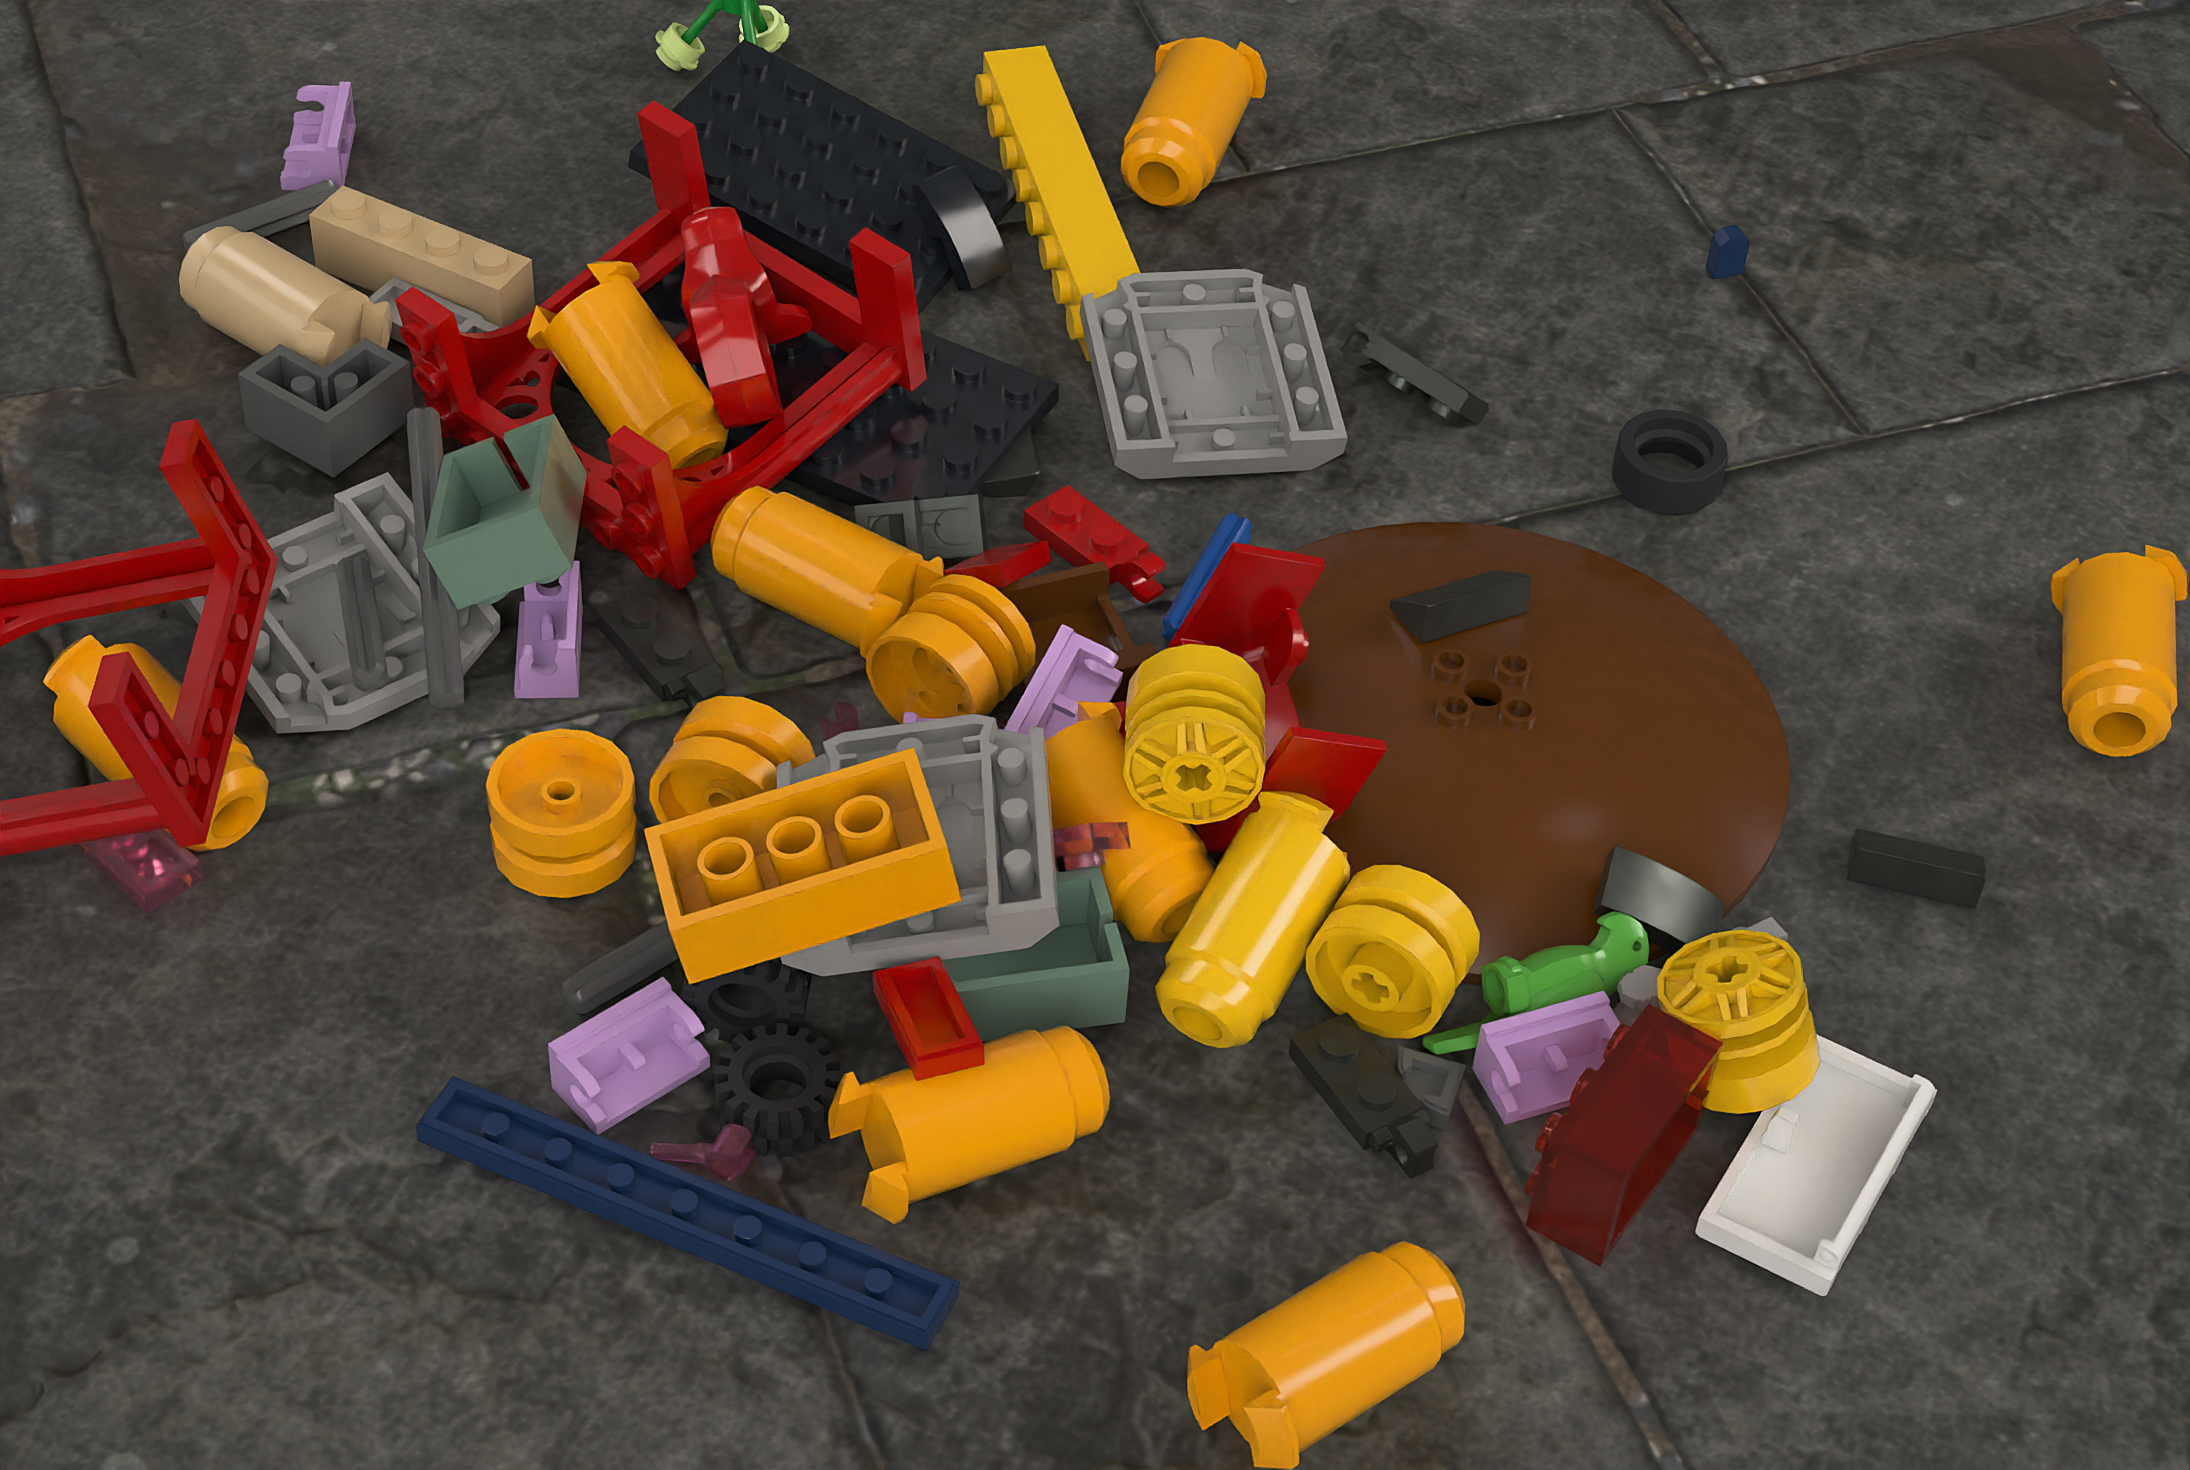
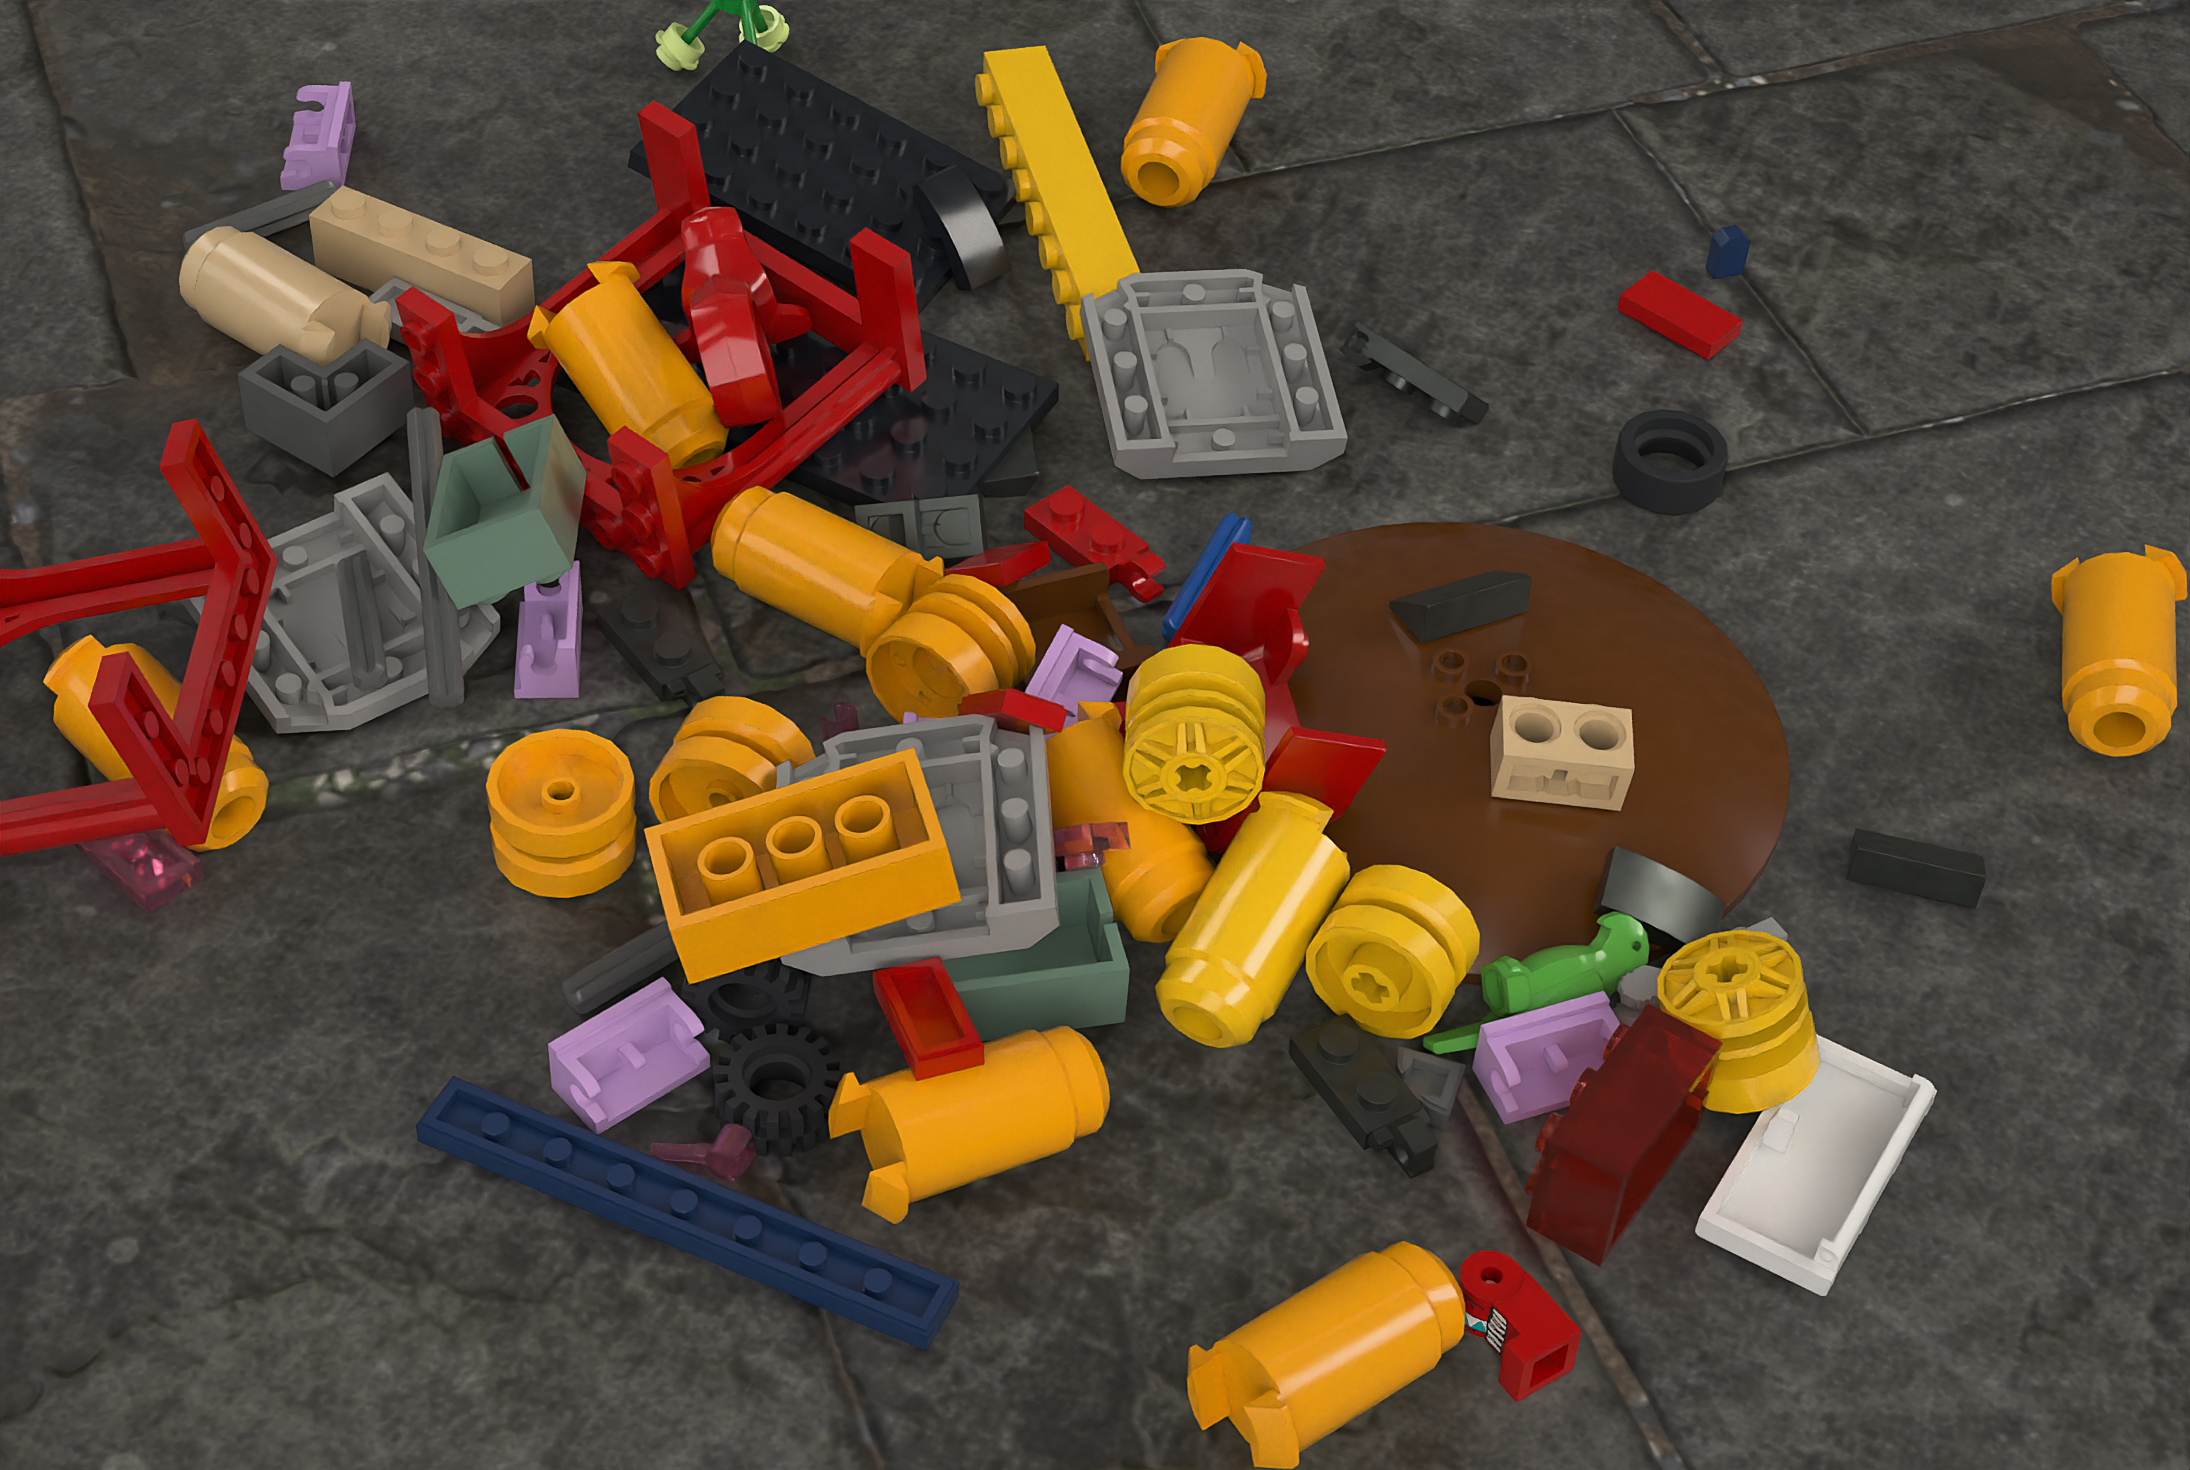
none -> red tile [958,688,1068,735]
none -> red leg [1458,1250,1582,1403]
none -> tan brick [1490,695,1635,811]
none -> red tile [1617,270,1743,360]

